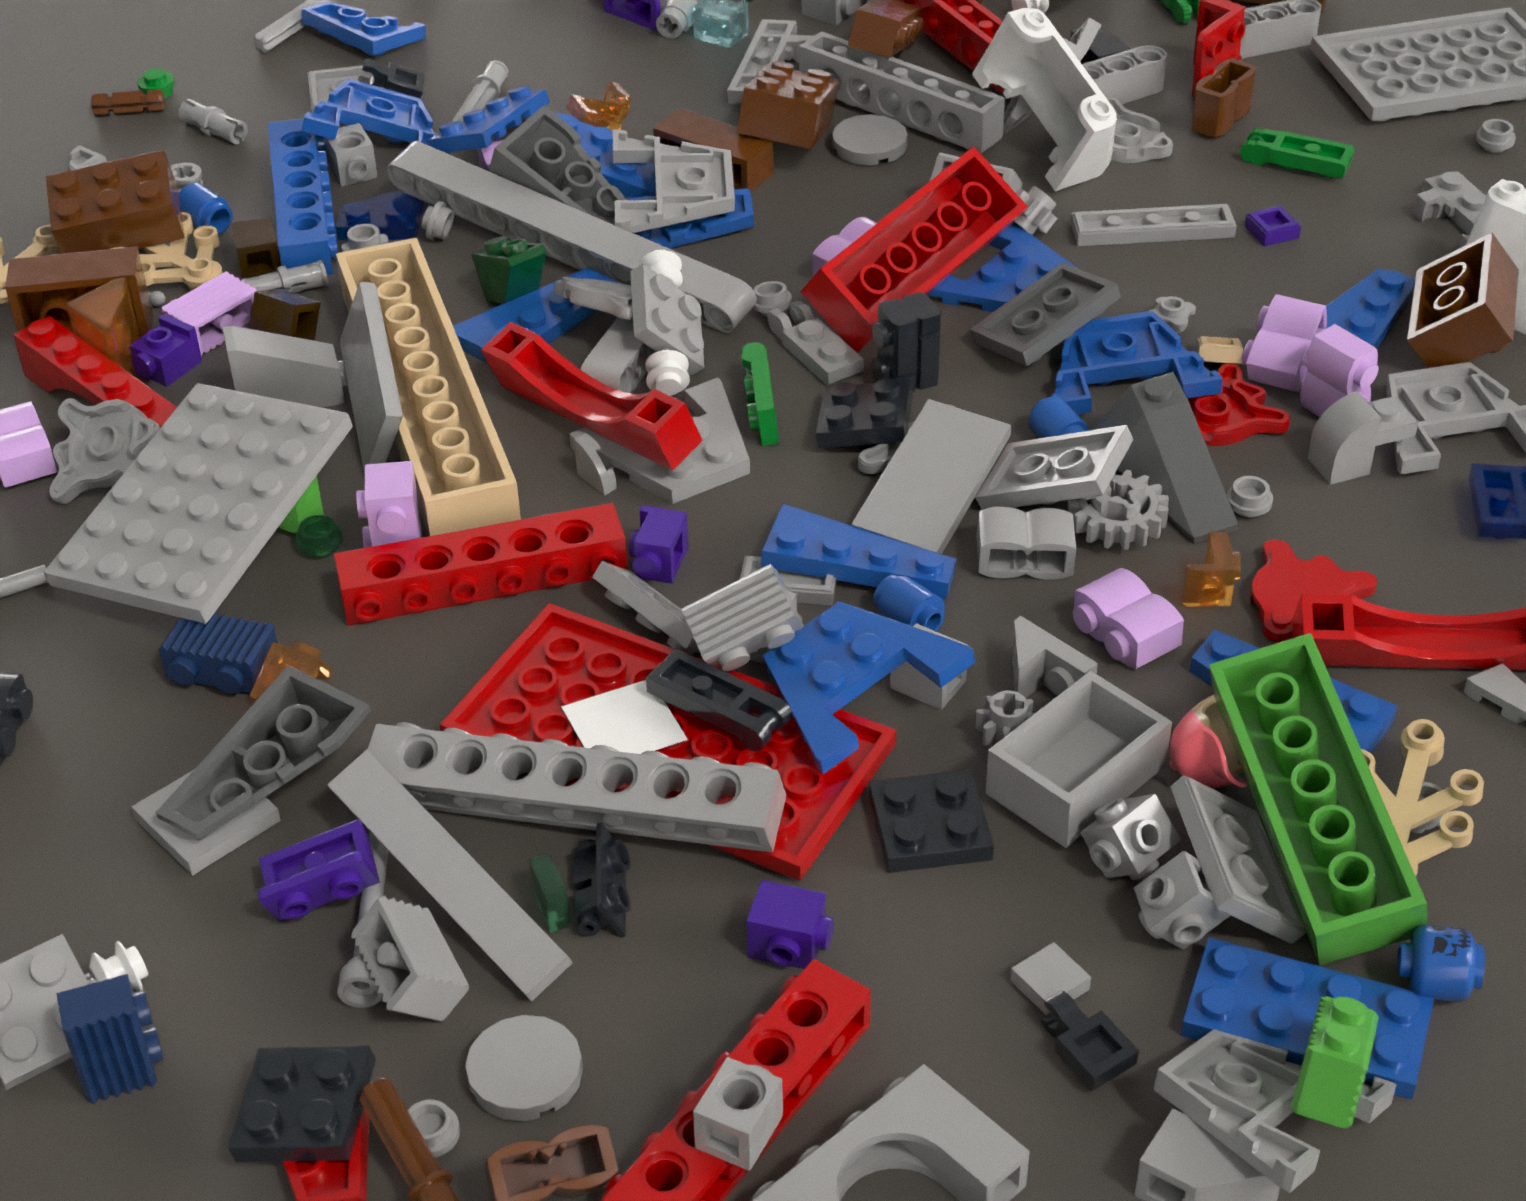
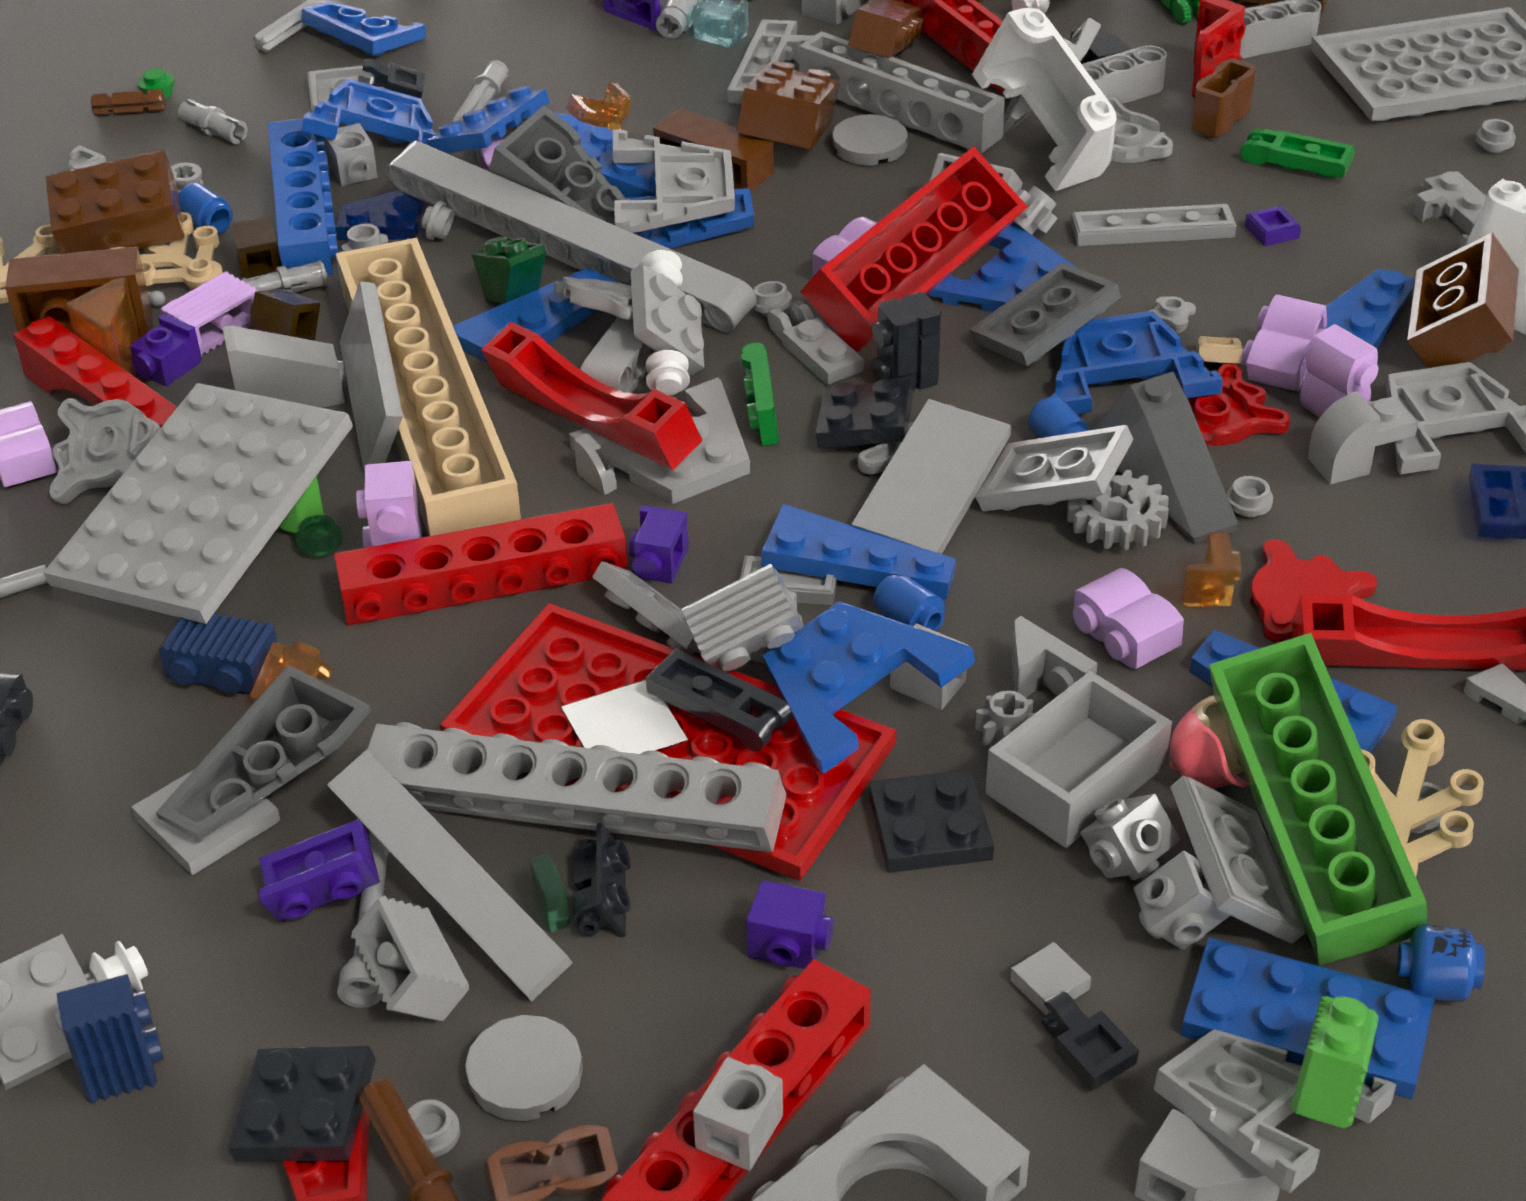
light grey brick [976,507,1076,580] -> none

